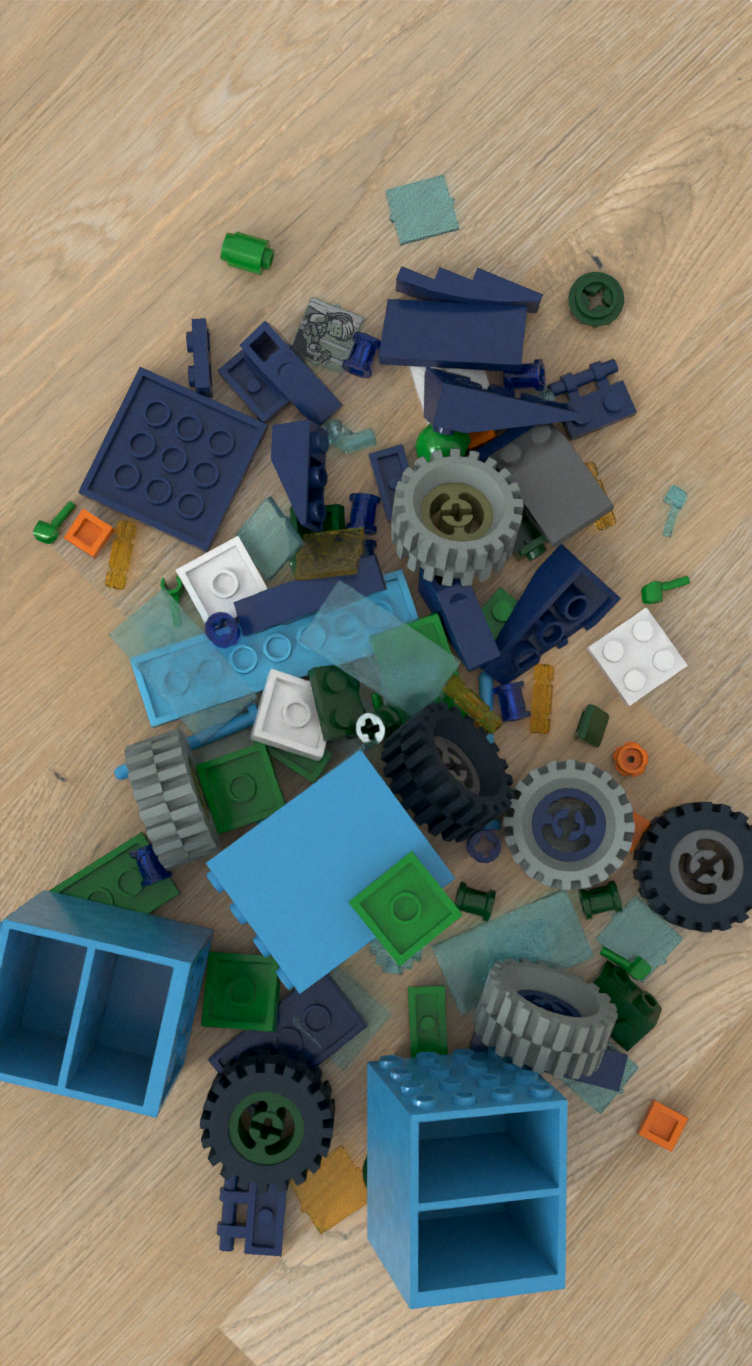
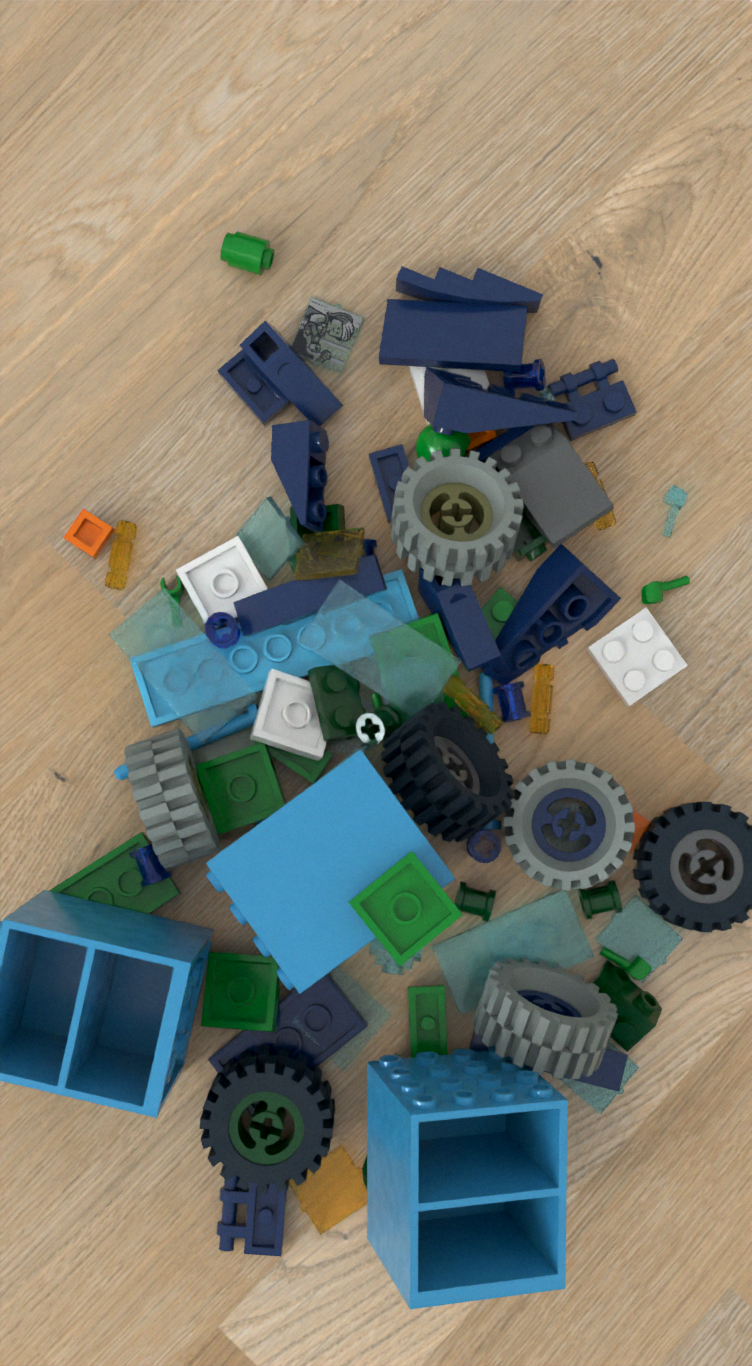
green hand [33,501,76,544] -> none
dark blue plate [78,367,268,553] -> none
dark blue plate [186,318,213,398] -> none
clear light blue arm [324,419,376,453] -> none
clear blue bush [342,332,381,378] -> none
clear blue bush [345,493,381,535] -> none
clear light blue piece [385,175,459,246] -> none
dark green gear [567,272,624,329] -> none
dark green slope [573,704,609,748] -> none
orange plate [613,742,649,777] -> none
orange plate [636,1099,689,1152] -> none

